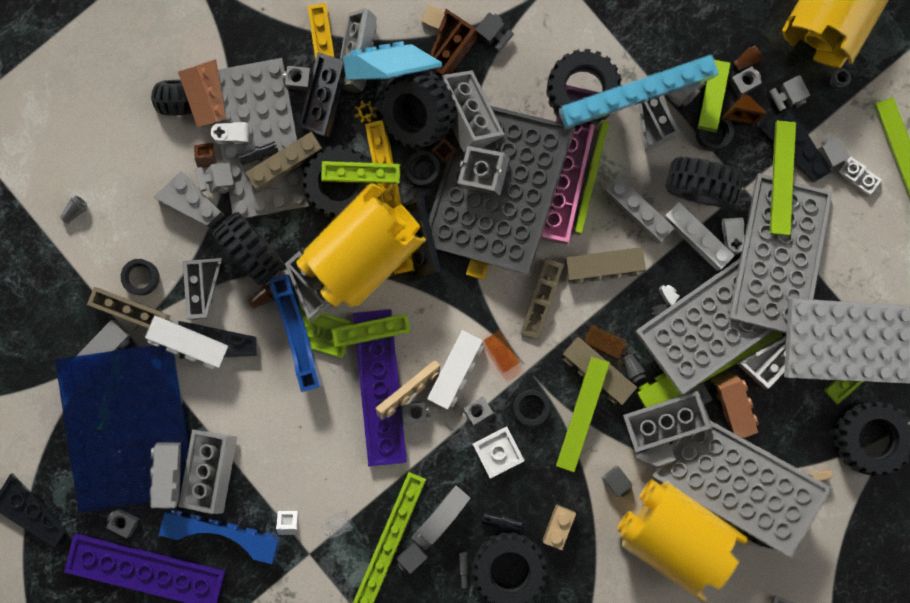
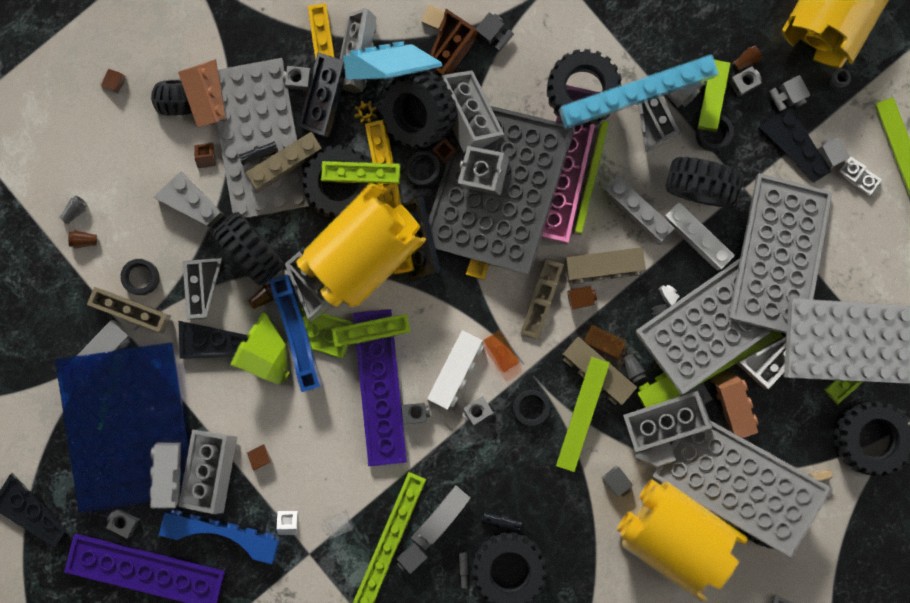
white brick [145,315,228,369] -> none
light grey brick [195,163,234,194] -> none
white piece [211,122,249,144] -> none
tan plate [376,360,440,420] -> none
white plate [473,426,524,478] -> none
tan brick [542,504,576,550] -> none
white piece [722,218,745,255] -> none
reddish brown slope [723,92,766,125] -> none
lime tile [769,120,796,236] -> none
none -> reddish brown cone [68,230,97,249]
none -> reddish brown slope [100,69,126,93]
none -> lime brick [231,312,290,385]
none -> reddish brown slope [247,444,272,470]
none -> reddish brown brick [567,286,597,310]

